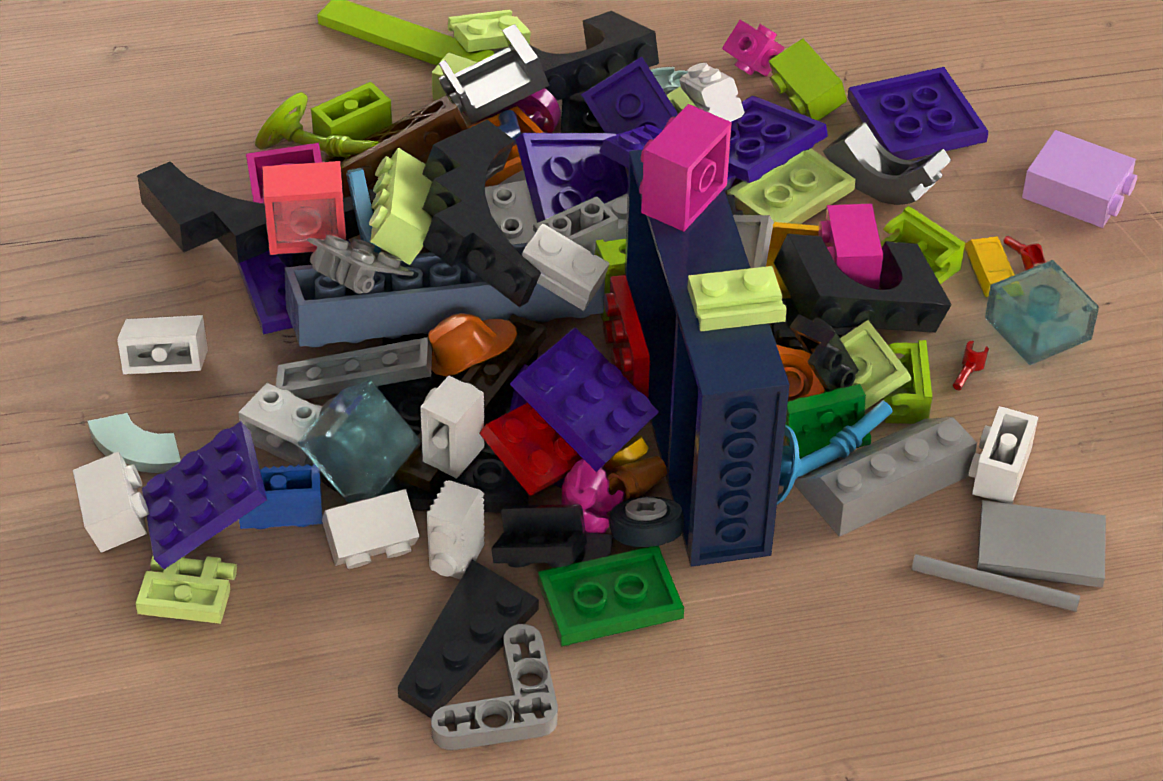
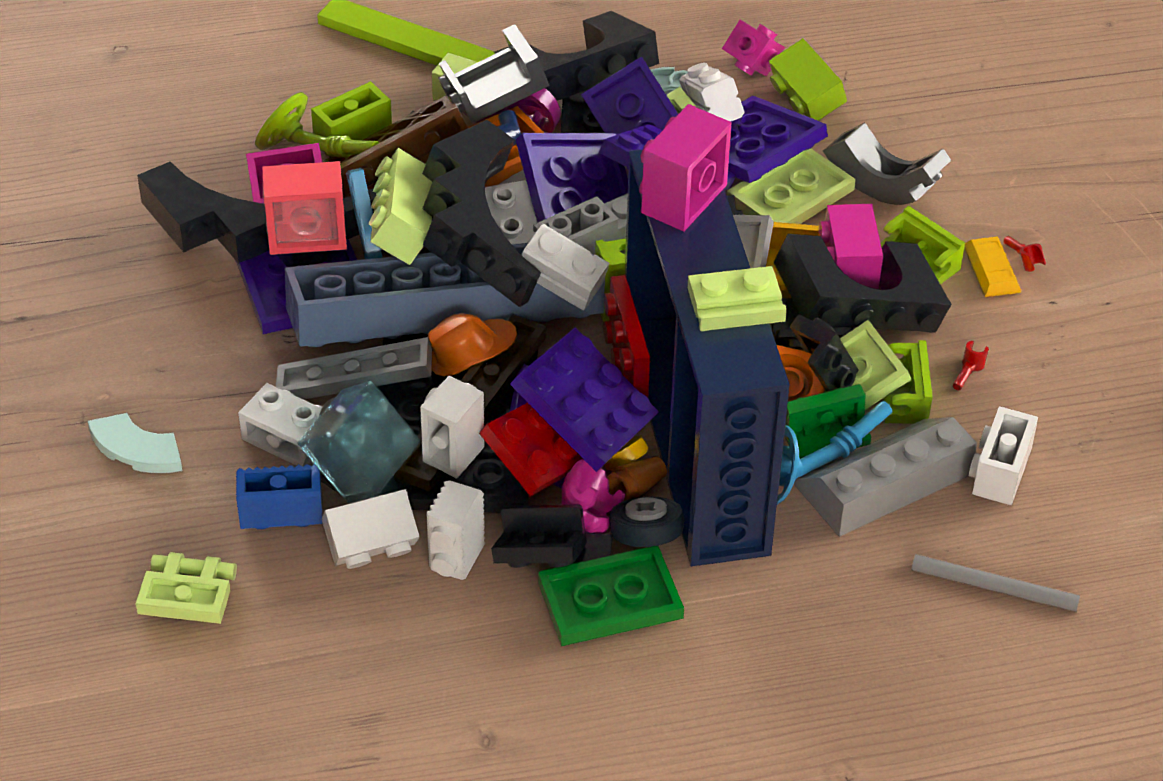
white brick [73,451,149,553] -> none
white brick [117,315,208,374] -> none
dark purple plate [142,421,267,569] -> none
light grey hinge [308,235,414,294] -> none
black wing [398,559,539,718] -> none
light grey beam [431,624,558,750] -> none
yellowish green plate [448,10,531,52] -> none
dark purple plate [847,67,989,160] -> none
light grey tile [977,500,1106,588] -> none
clear light blue brick [985,260,1099,365] -> none
lavender brick [1022,130,1137,228] -> none

